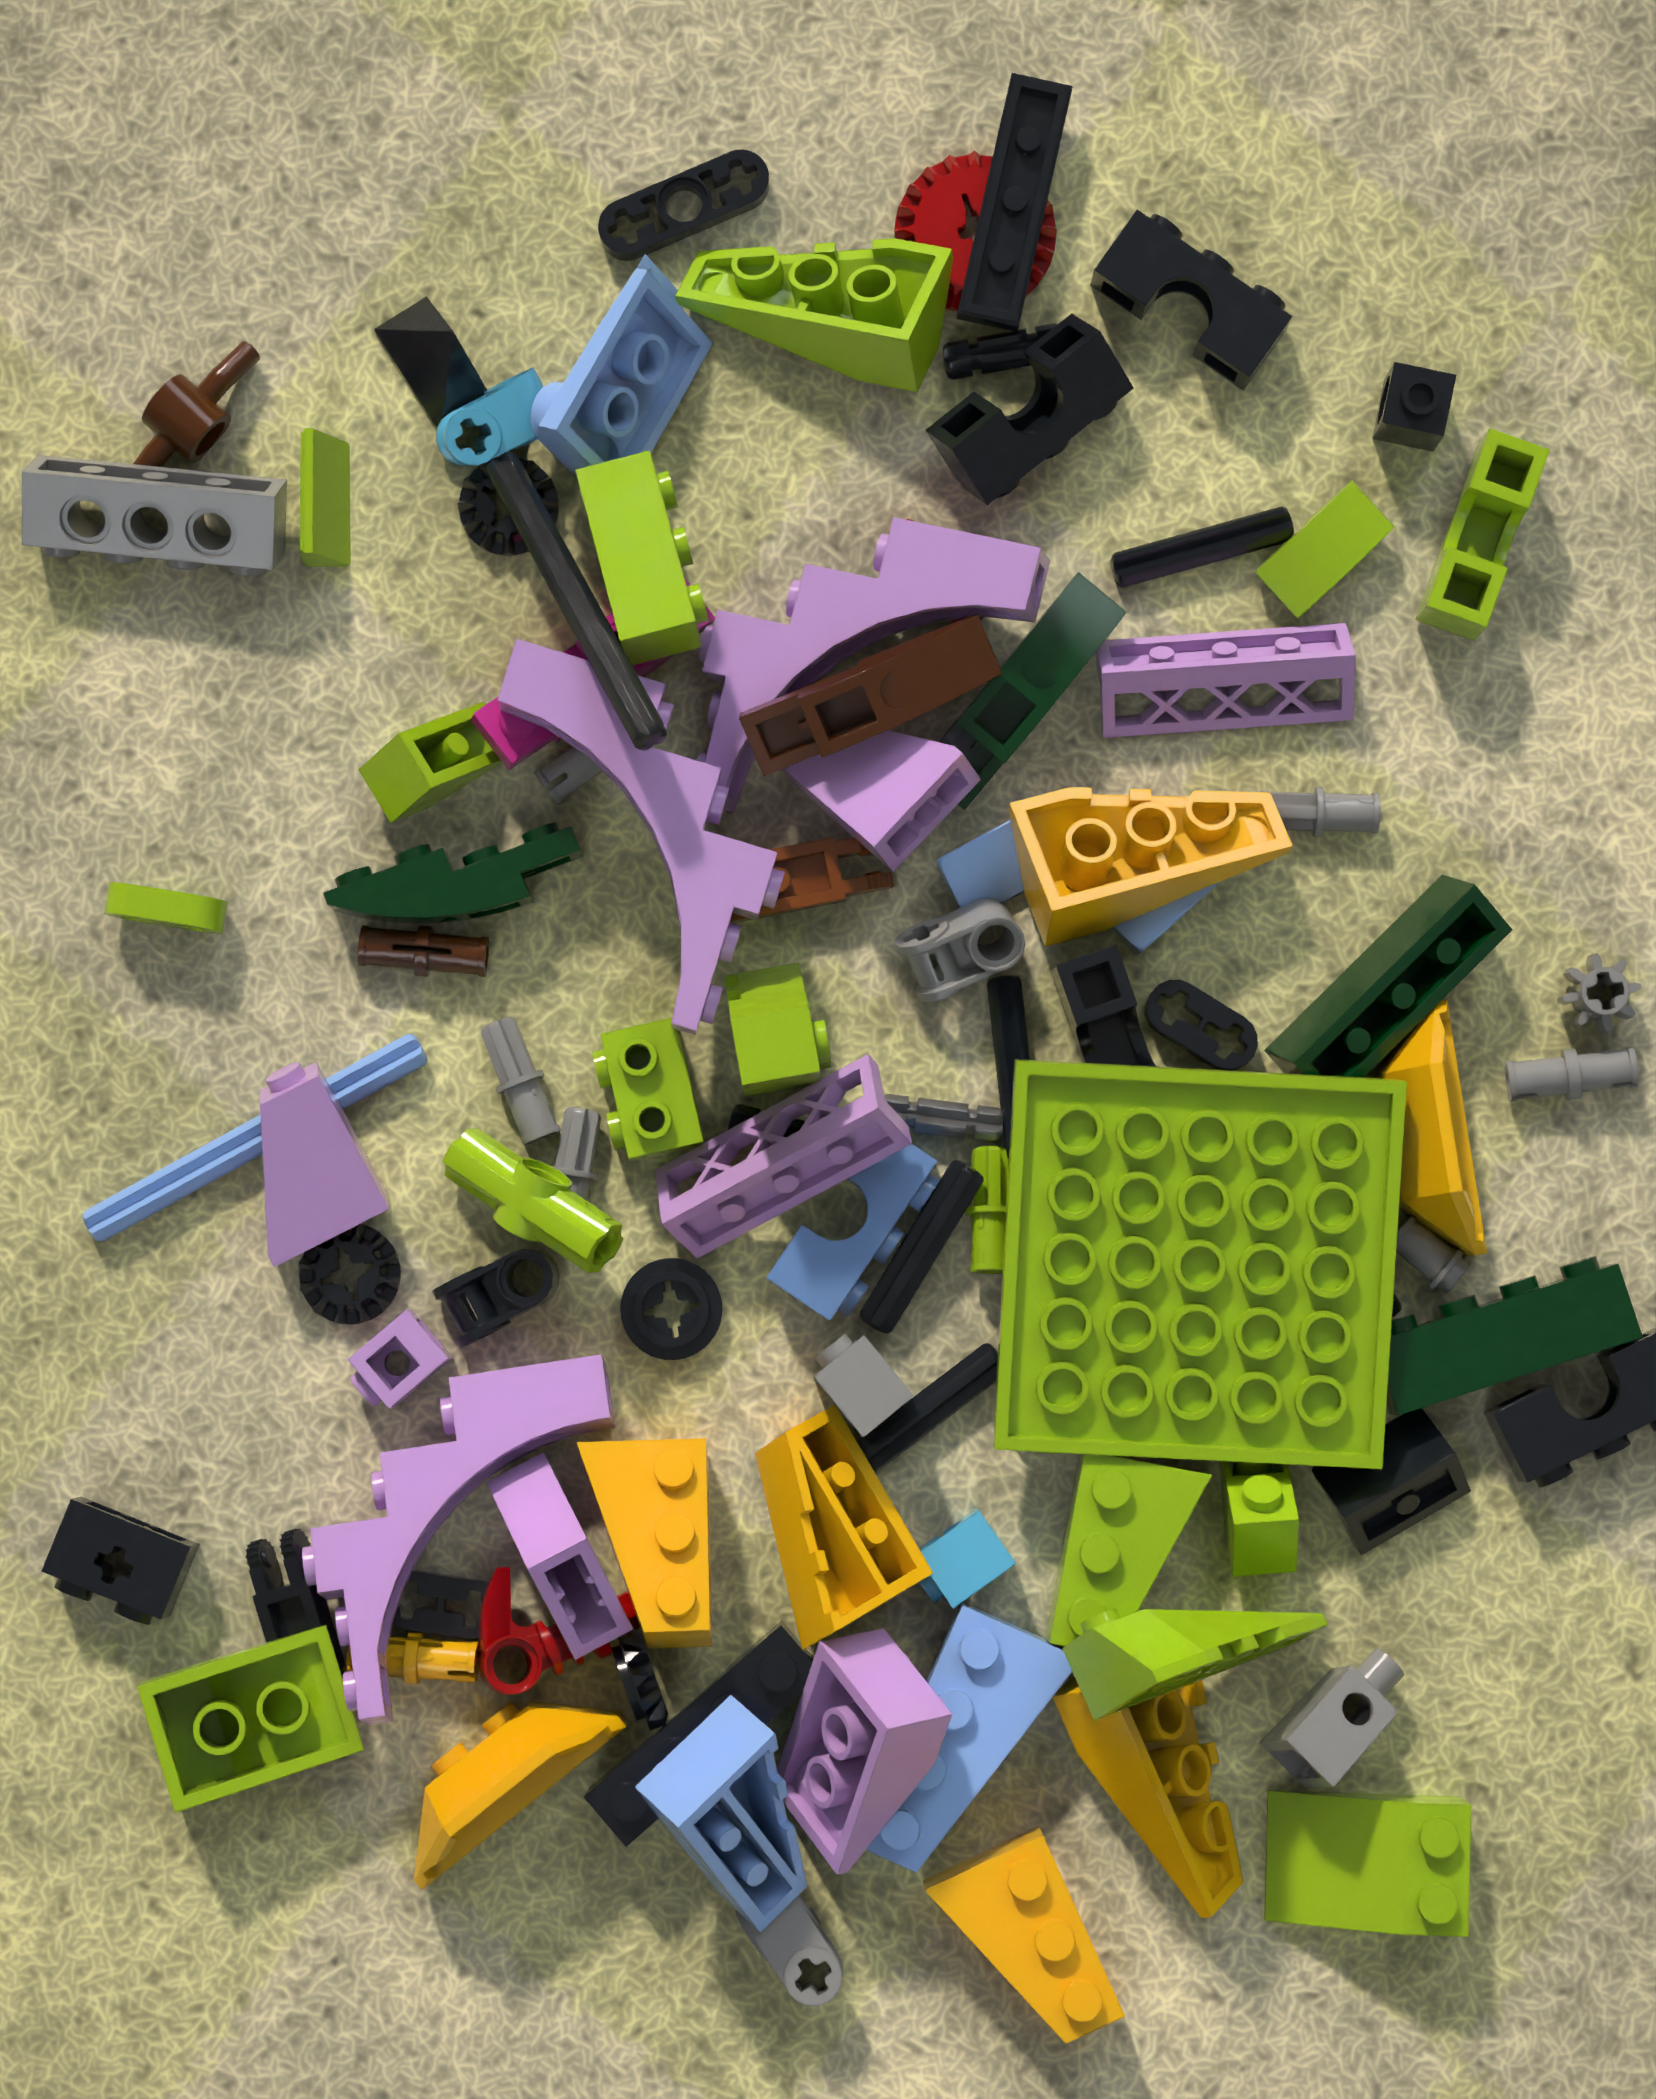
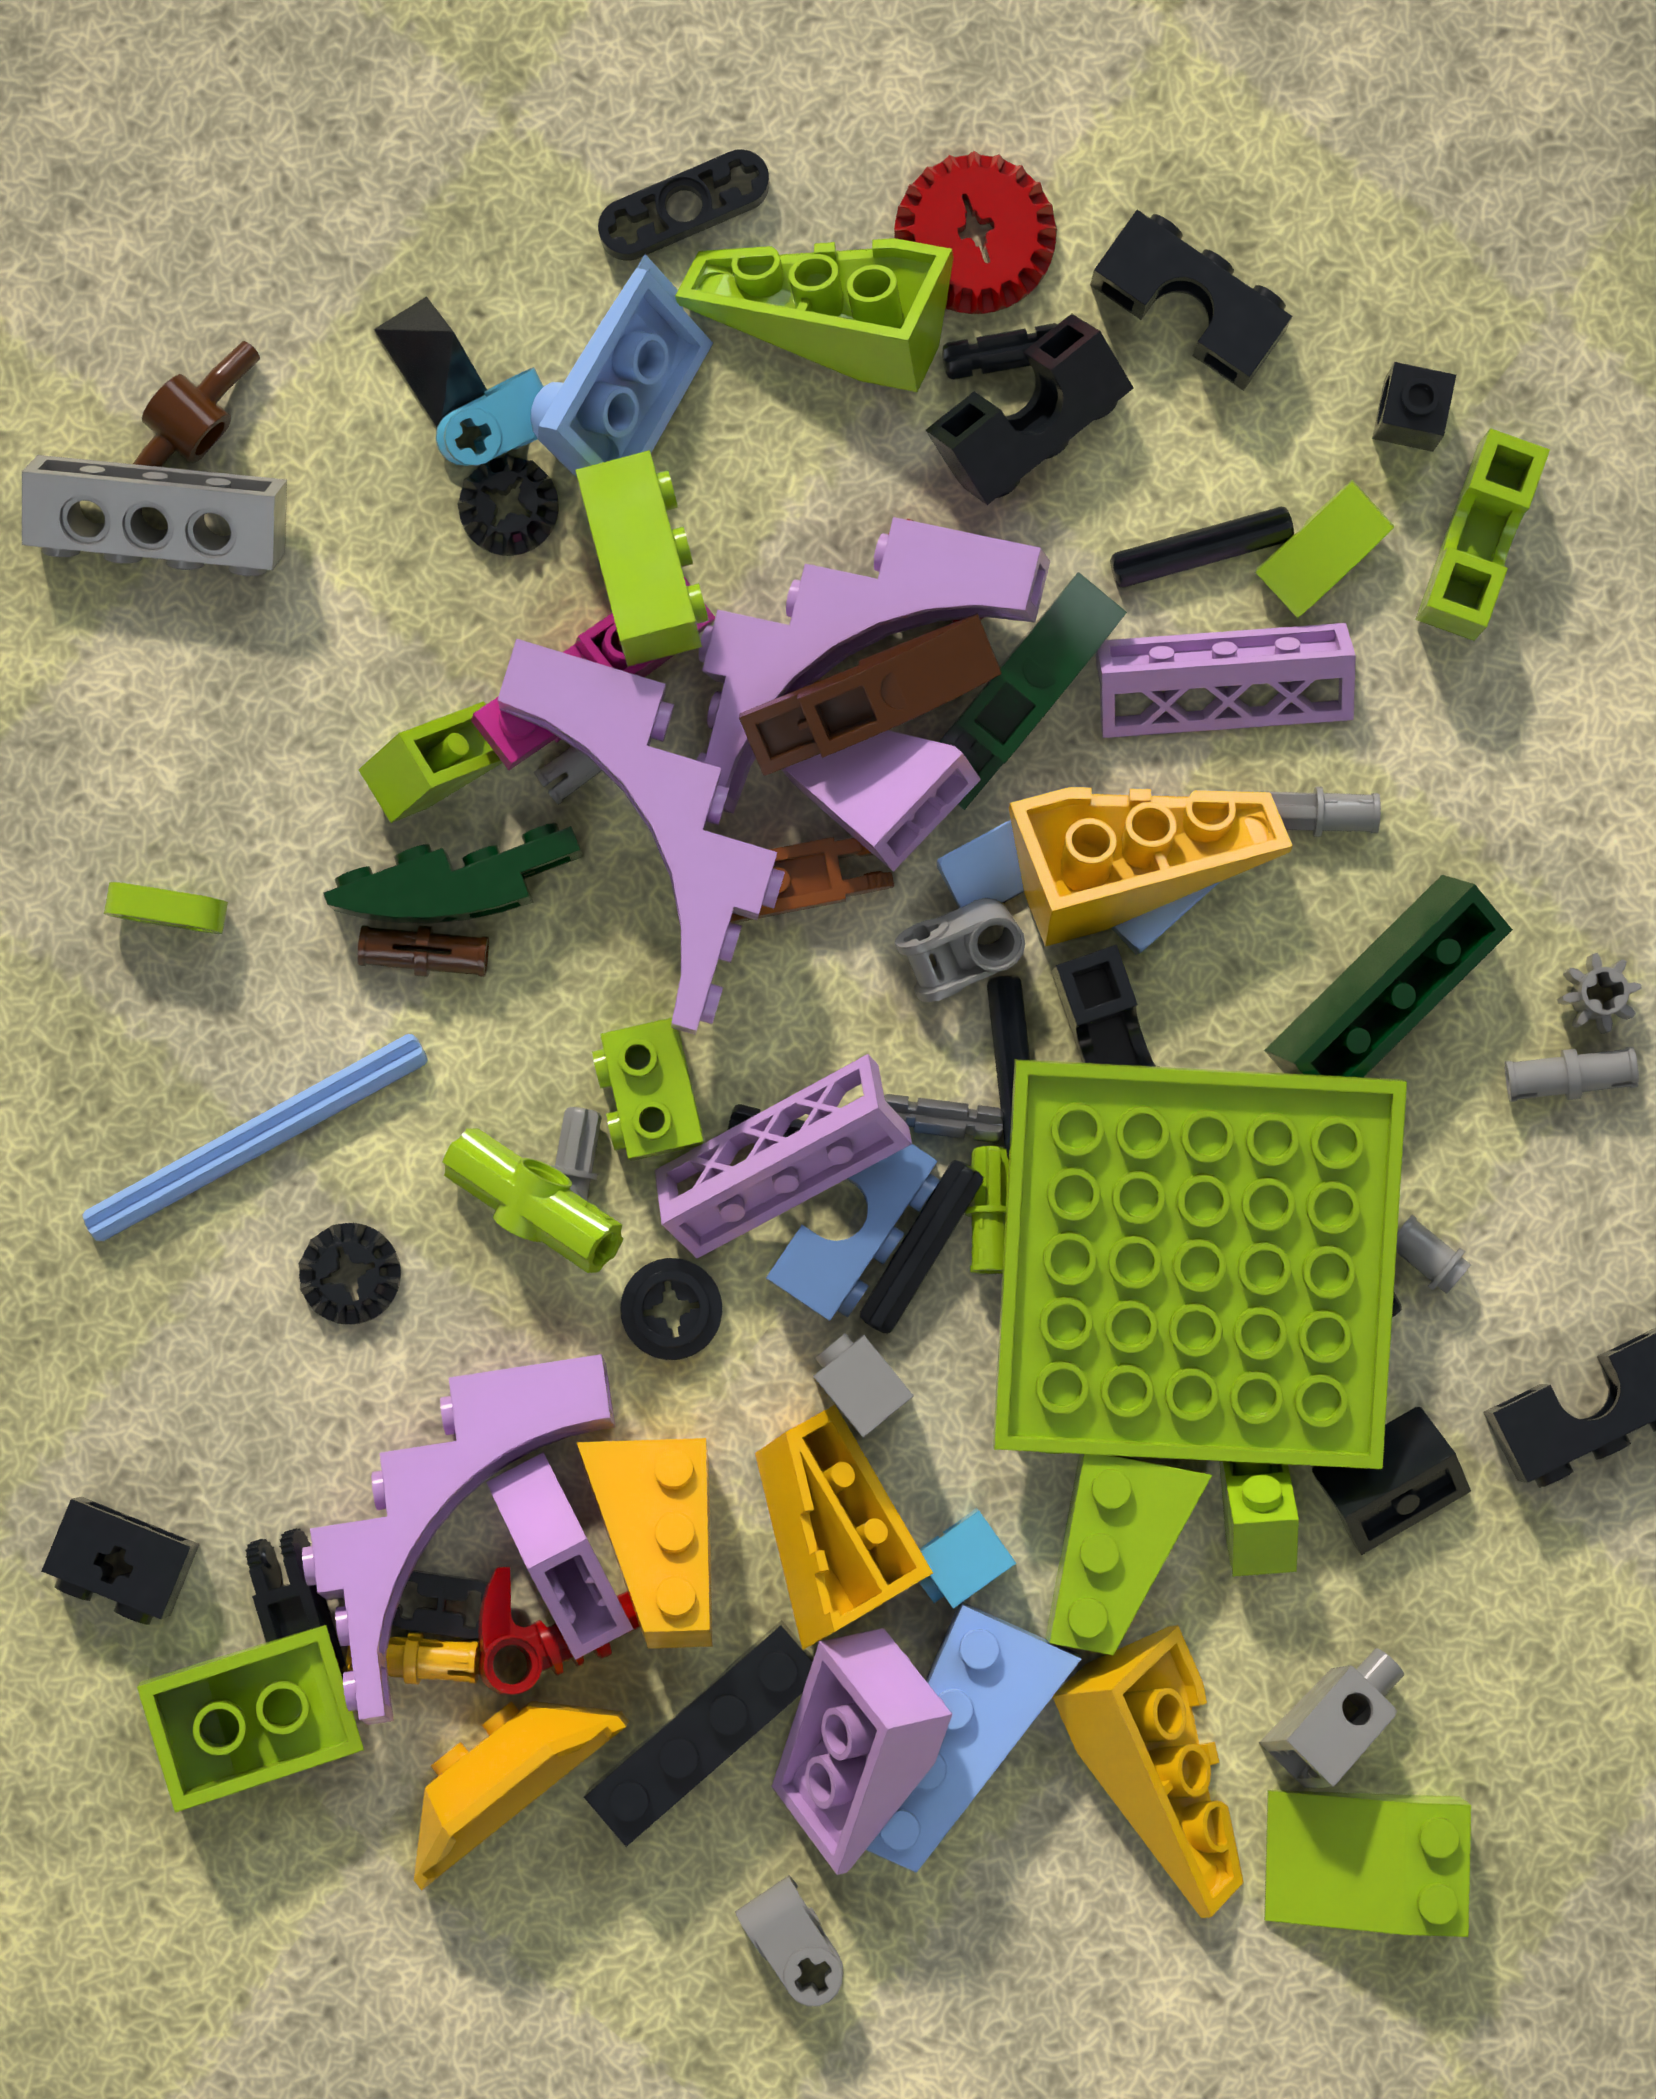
lavender slope [260,1062,389,1267] -> none
lime slope [300,428,351,567] -> none
lavender brick [348,1309,453,1409] -> none
black piece [432,1249,560,1349] -> none
light grey axle [481,1017,561,1145] -> none
black axle [486,452,667,751] -> none
black gear [611,1629,668,1731] -> none
light blue wedge [635,1695,807,1932] -> none
lime wedge [724,962,831,1097] -> none
black axle [856,1343,998,1473] -> none
yellow wedge [923,1827,1125,2044] -> none
black tile [957,73,1073,332] -> none
lime wedge [1062,1608,1328,1721] -> none
black beam [1145,980,1258,1071] -> none
yellow wedge [1374,1000,1488,1256] -> none
dark green brick [1386,1256,1643,1415] -> none

